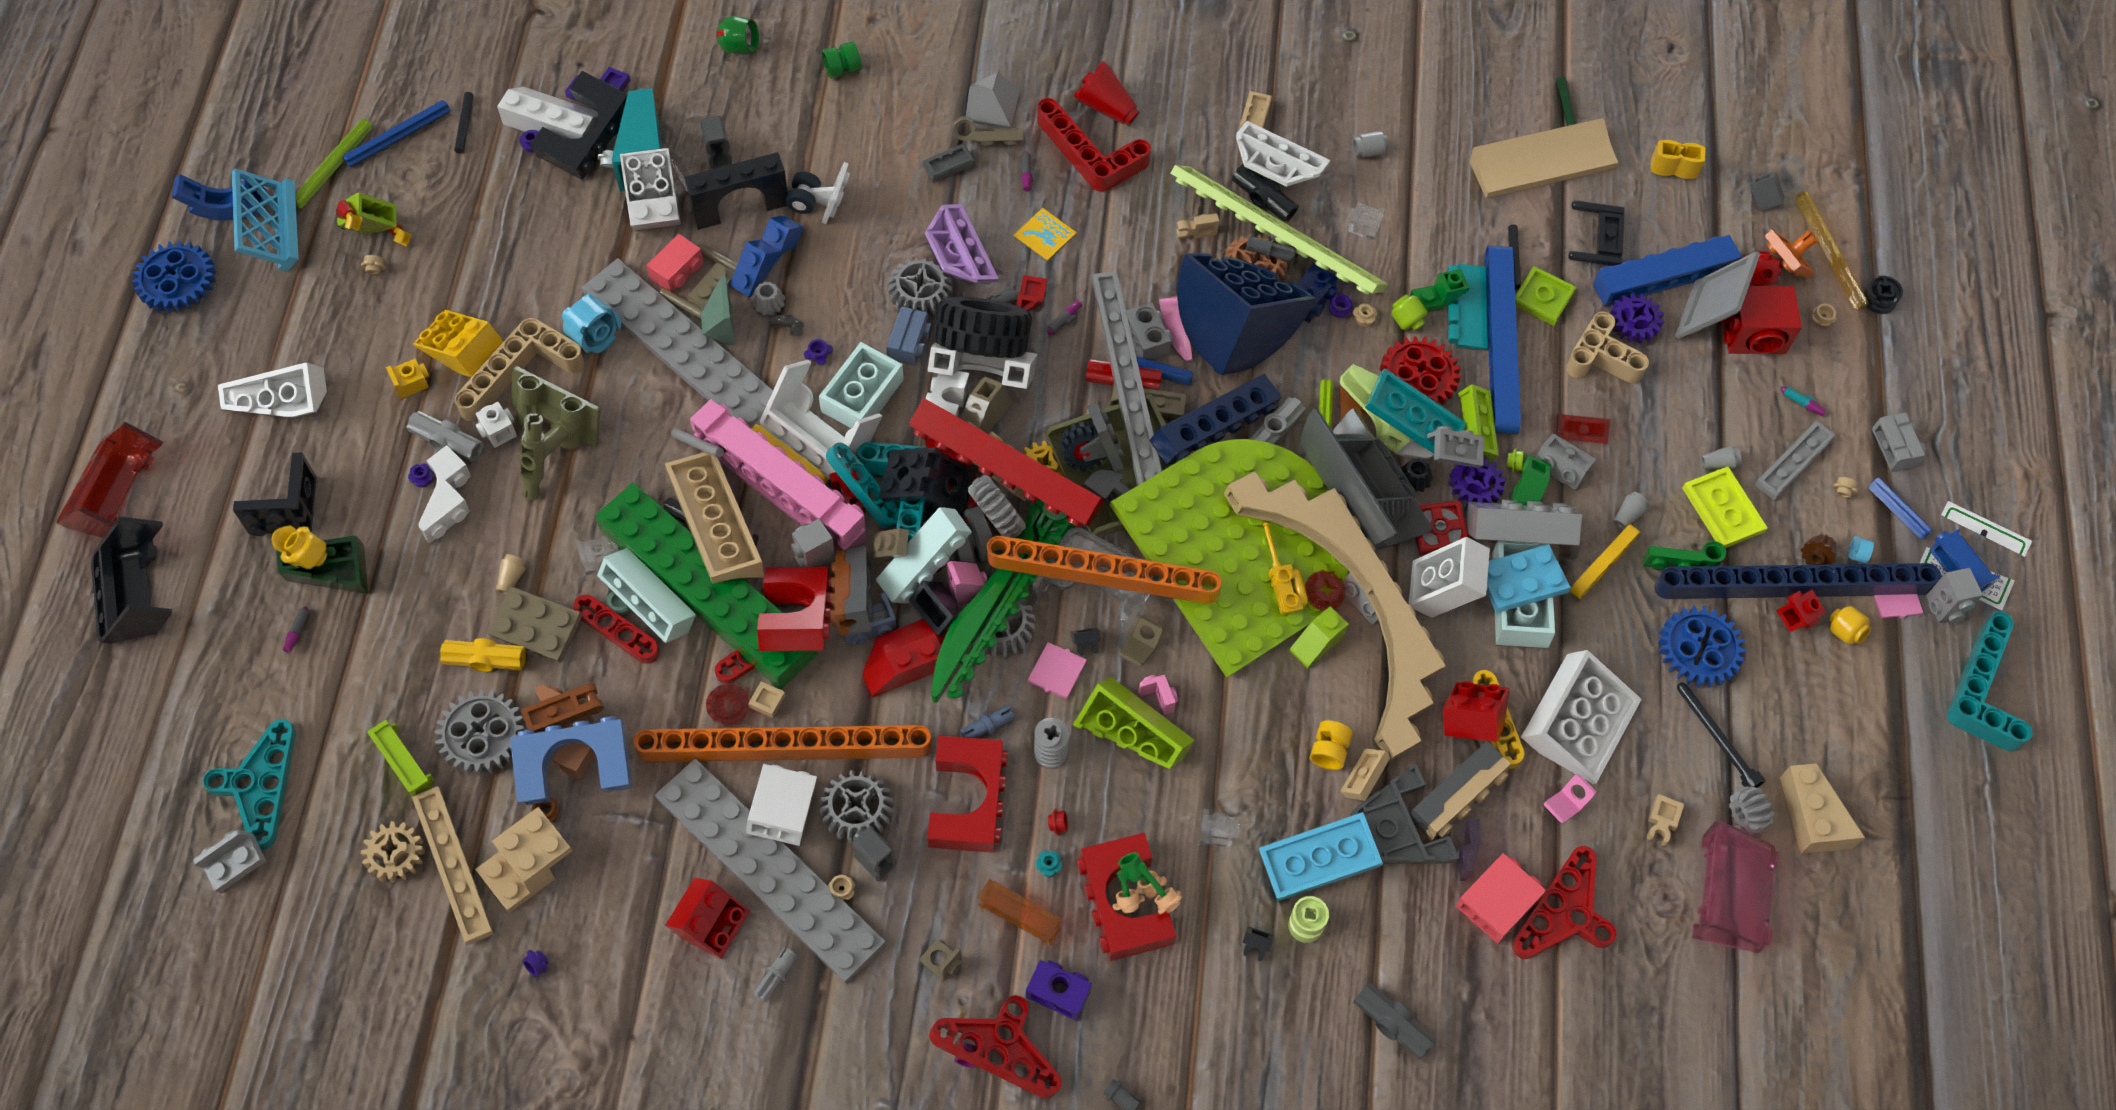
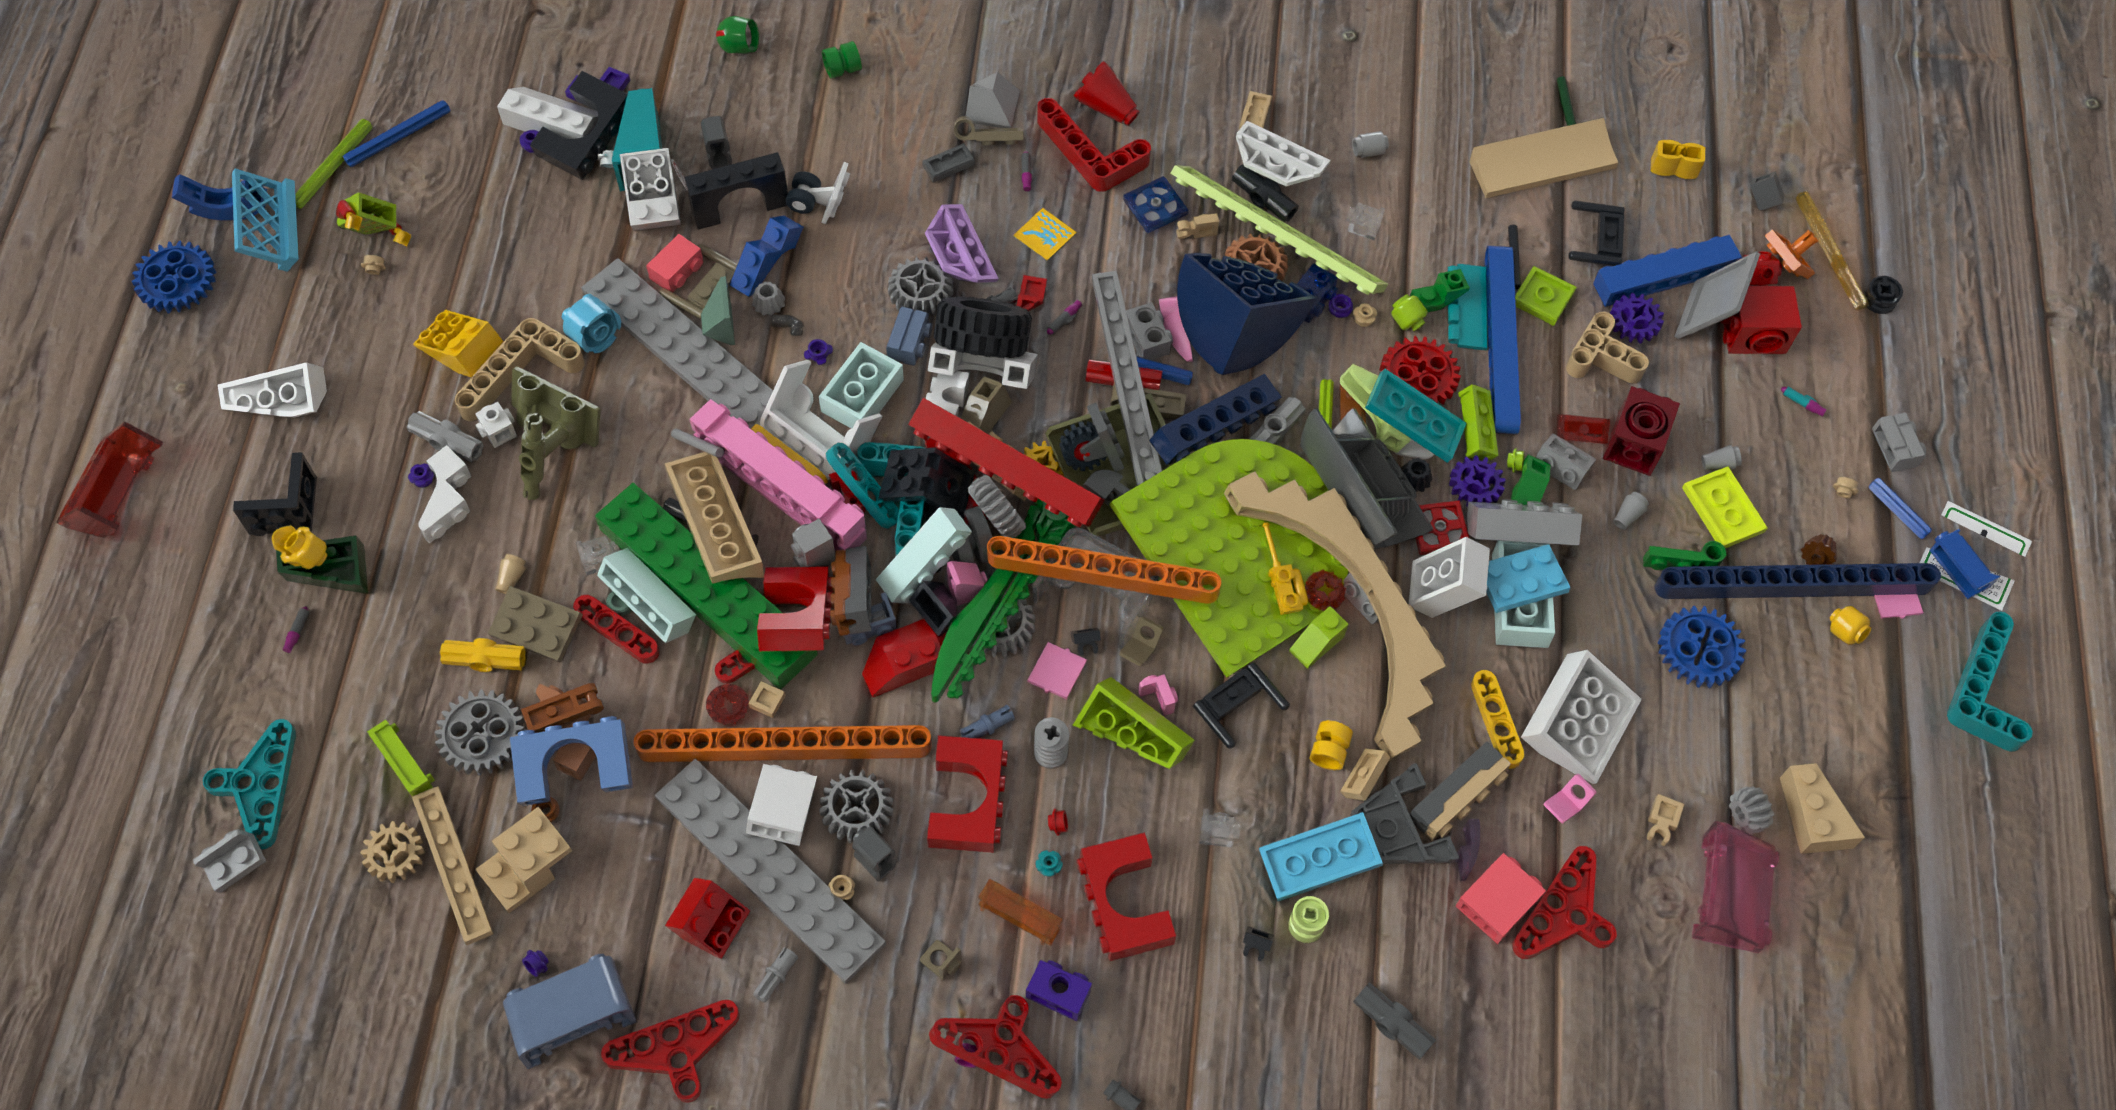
black windscreen [91,516,172,644] -> none
yellow brick [386,358,430,399] -> none
black bar [454,92,474,154] -> none
dark tan plate [871,528,909,562] -> none
plant [1113,852,1182,914] -> none
dark grey axle [1246,235,1295,261] -> none
light grey bracket [1427,426,1484,468] -> none
red slope [1443,681,1509,742] -> none
yellow beam [1569,524,1641,599] -> none
black piece [1677,682,1766,788] -> none
light grey tile [1754,420,1837,501] -> none
red brick [1776,590,1826,632] -> none
tan plate [1812,304,1836,327] -> none
medium azure beam [1847,536,1874,564] -> none
light grey brick [1926,568,1983,623] -> none
none -> sand blue windscreen [503,954,637,1069]
none -> red beam [601,999,740,1103]
none -> clear blue piece [1123,176,1189,234]
none -> black plate [1193,662,1290,749]
none -> dark red brick [1602,386,1680,476]

